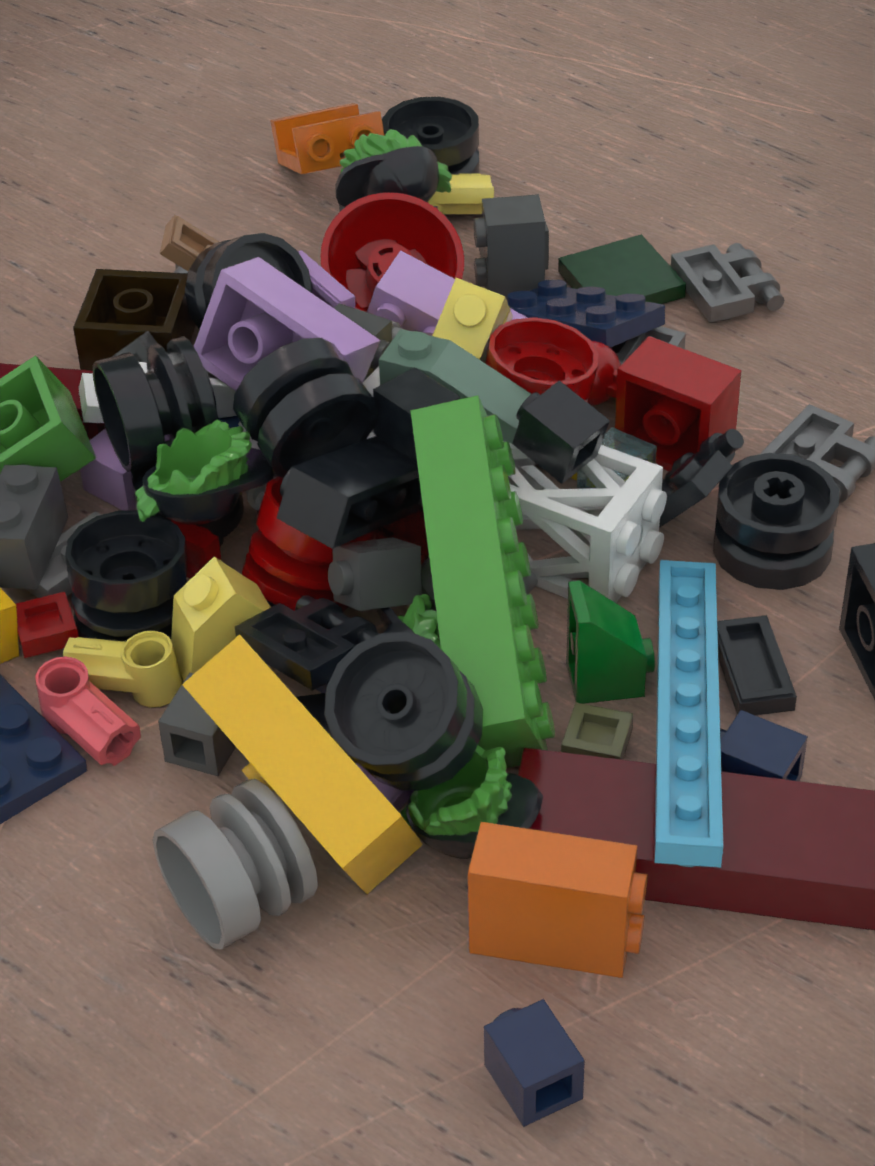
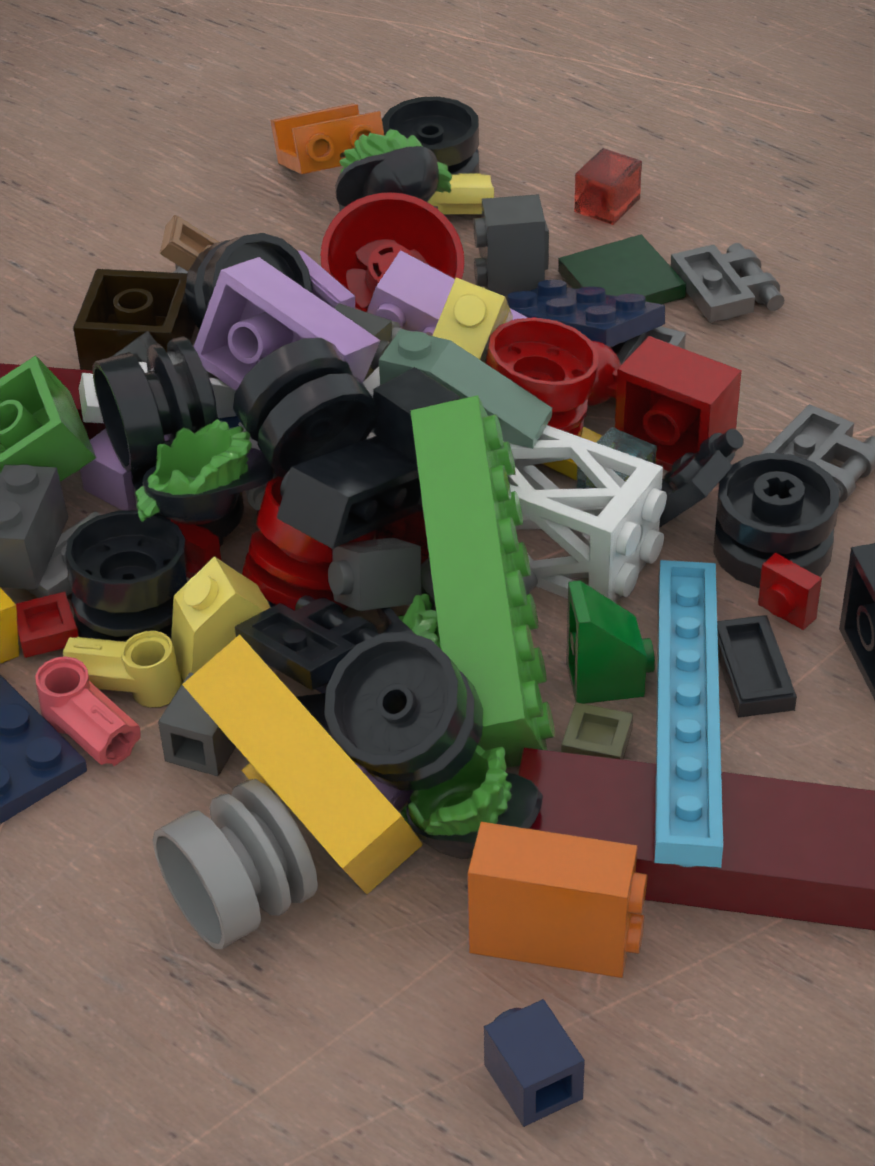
black brick [512,381,610,484] -> none
dark blue brick [720,710,808,781] -> none
none -> clear red brick [574,148,642,225]
none -> red plate [758,553,822,630]

